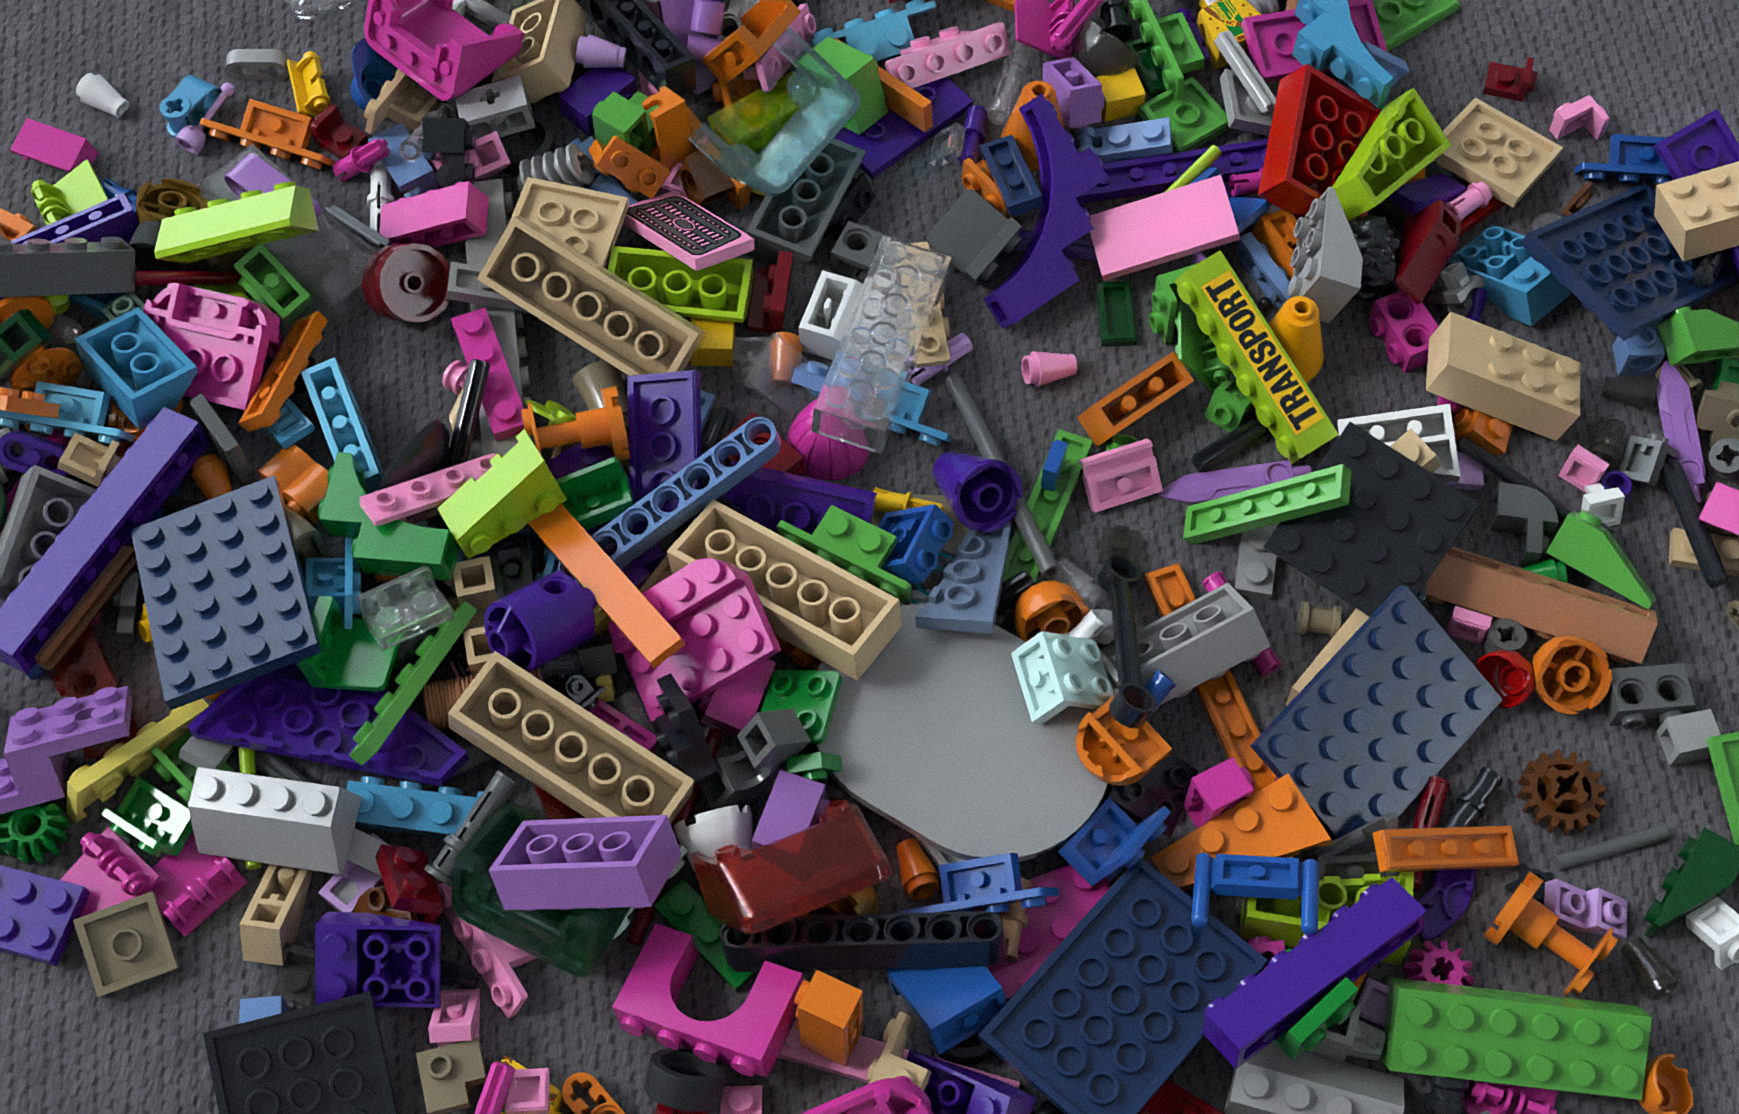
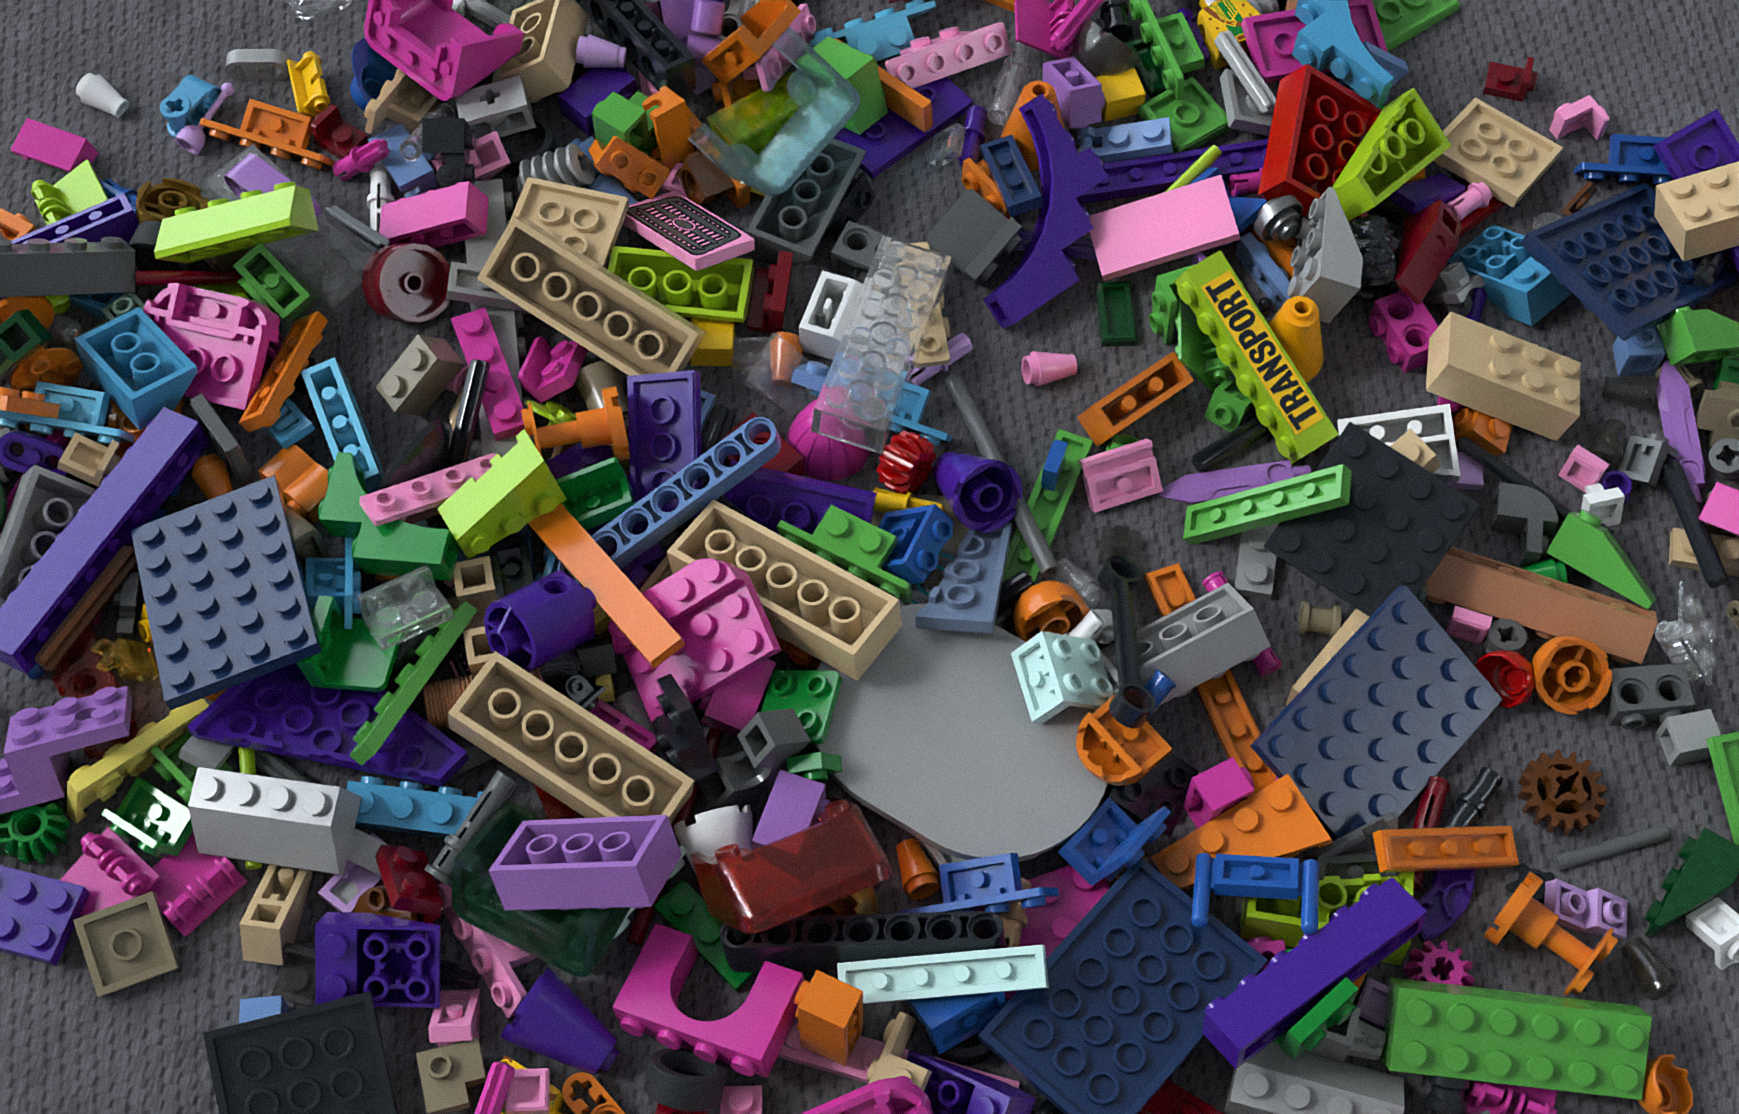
none -> clear yellow plate [90,638,159,683]
none -> dark tan brick [376,334,465,416]
none -> dark purple cone [501,967,620,1075]
none -> dark pink bracket [518,336,588,404]
none -> light aqua plate [837,945,1049,1004]
none -> red gear [876,430,936,494]
none -> flat silver plate [1253,195,1303,242]
none -> clear hinge [1655,580,1717,686]

